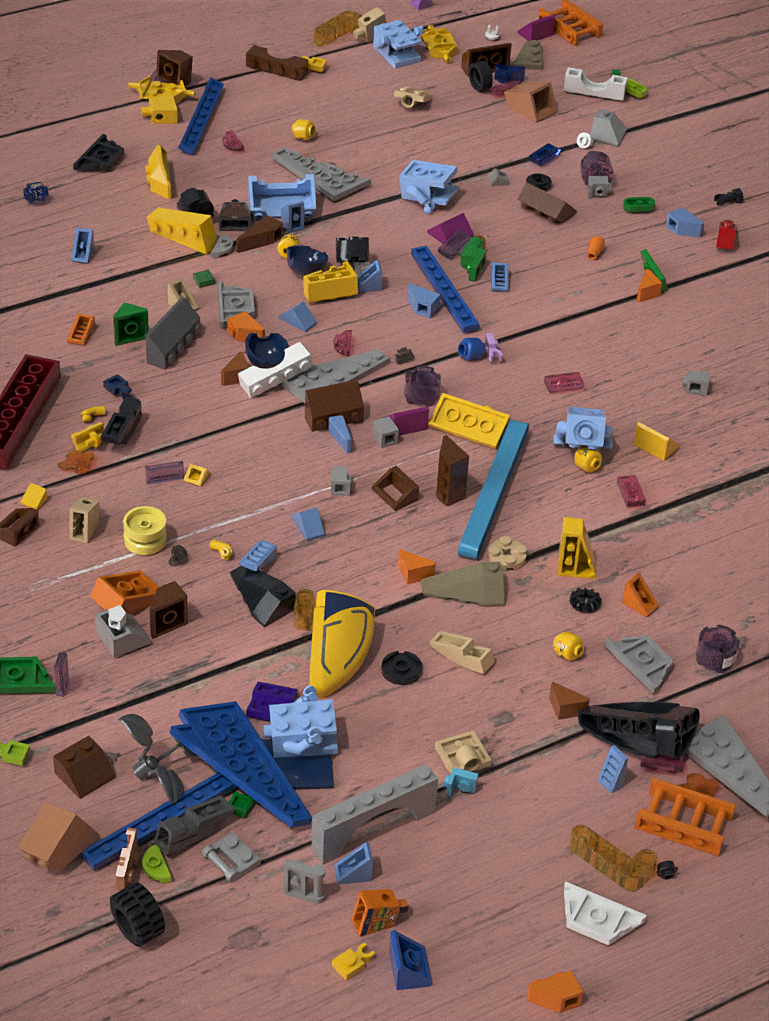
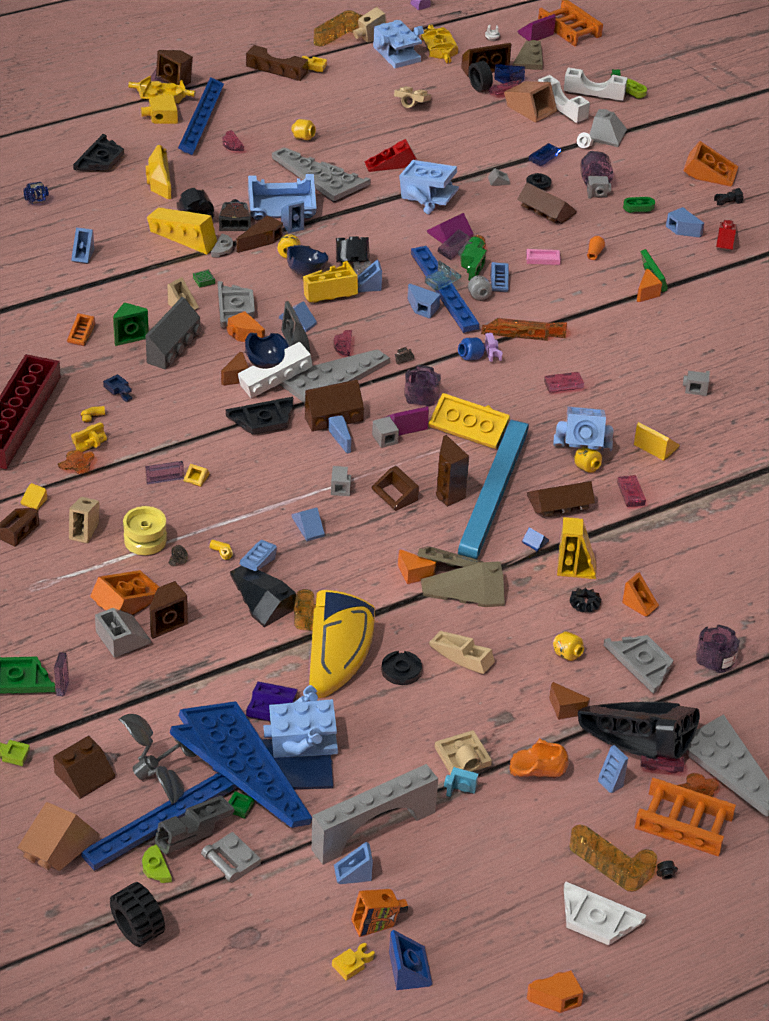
black plate [101,396,142,445] -> none
white piece [108,605,126,630] -> none
nougat wing [115,828,141,890] -> none
light grey plate [284,859,326,904] -> none
tan plate [488,536,527,571] -> none
none -> black wing [225,396,294,435]
none -> dark grey slope [281,301,310,353]
none -> red slope [364,139,417,172]
none -> dark tan wing [417,546,483,567]
none -> clear light blue slope [425,260,461,291]
none -> light grey head [468,275,492,300]
none -> clear orange wedge [481,318,567,341]
none -> orange piece [509,738,569,778]
none -> slope [522,527,549,551]
none -> bright pink tile [526,249,561,265]
none -> reddish brown slope [527,481,595,516]
none -> white arch [538,75,590,123]
none -> orange slope [683,141,738,186]

